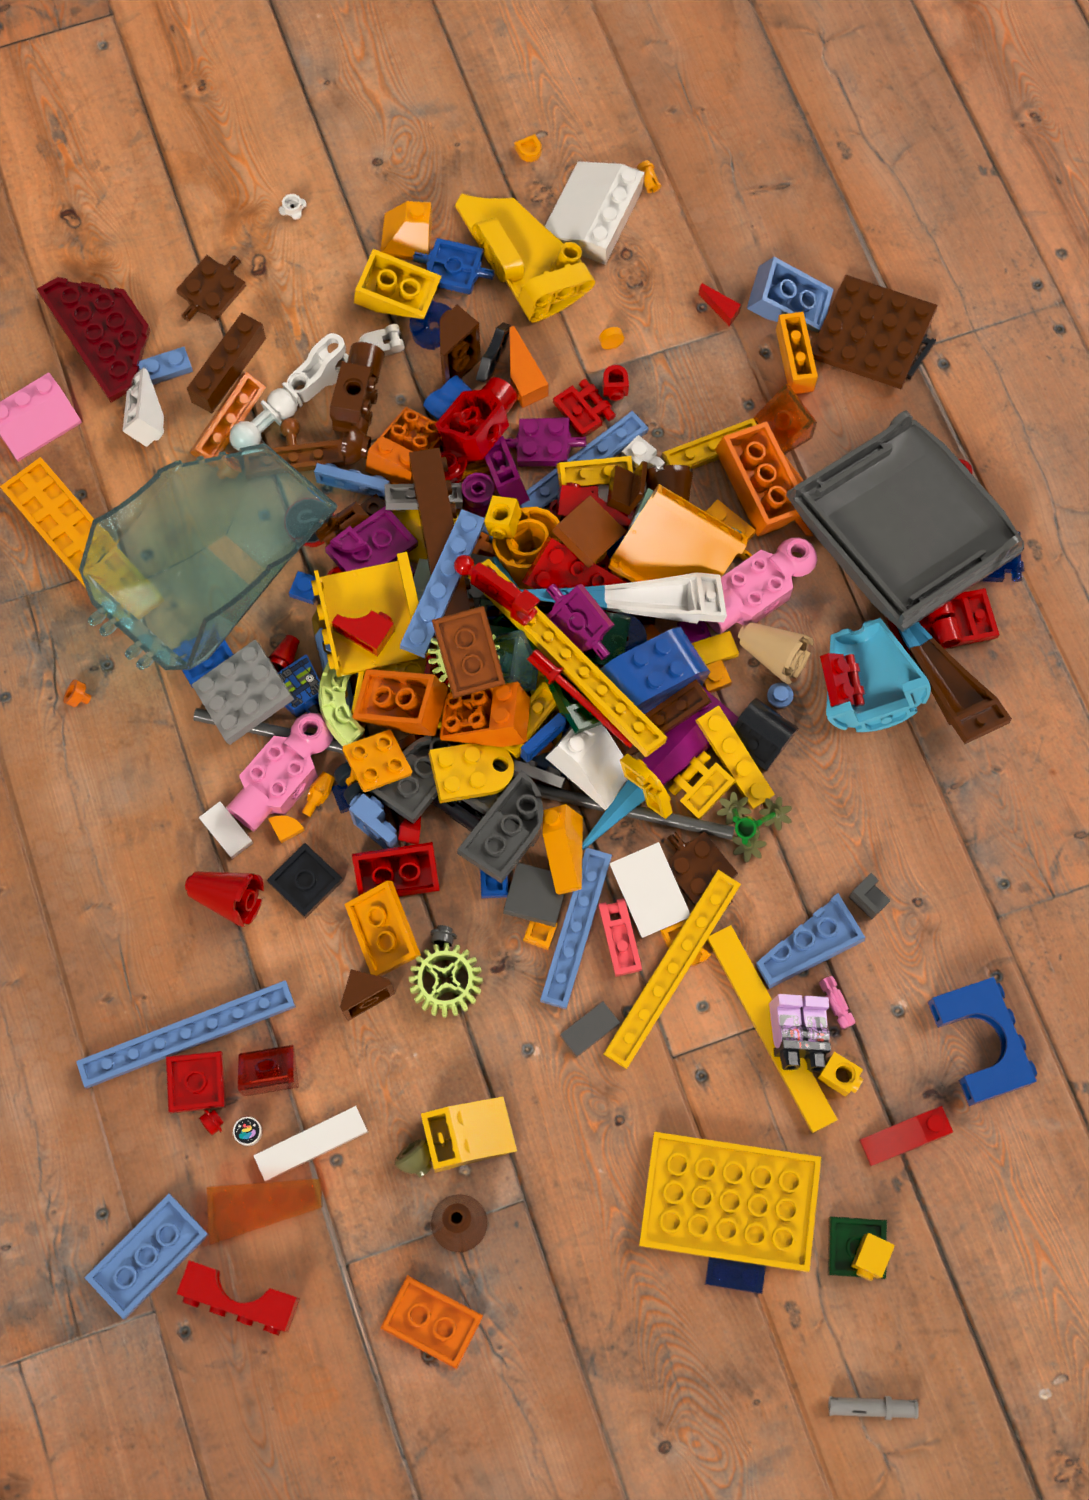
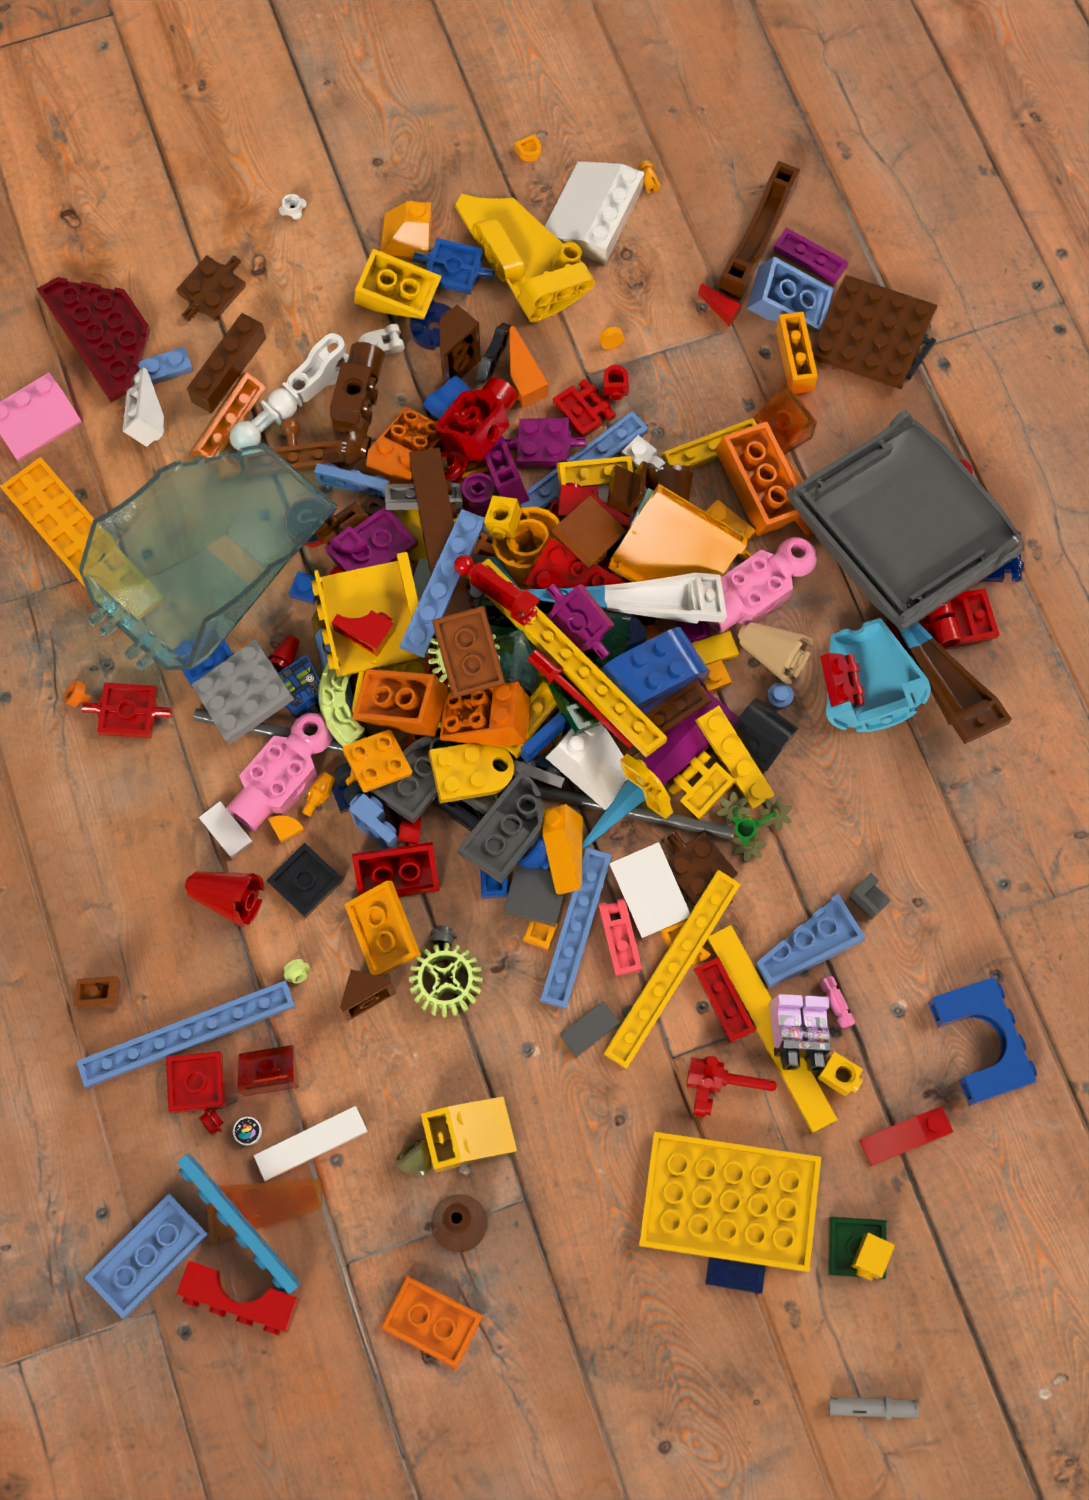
none -> dark orange slope [73,976,121,1010]
none -> red plate [82,682,173,738]
none -> dark azure plate [177,1153,301,1294]
none -> yellowish green plate [284,959,311,983]
none -> blue brick [518,834,550,870]
none -> red piece [687,1056,777,1118]
none -> red plate [694,957,756,1044]
none -> reddish brown arch [719,161,800,300]
none -> magenta plate [773,227,849,285]

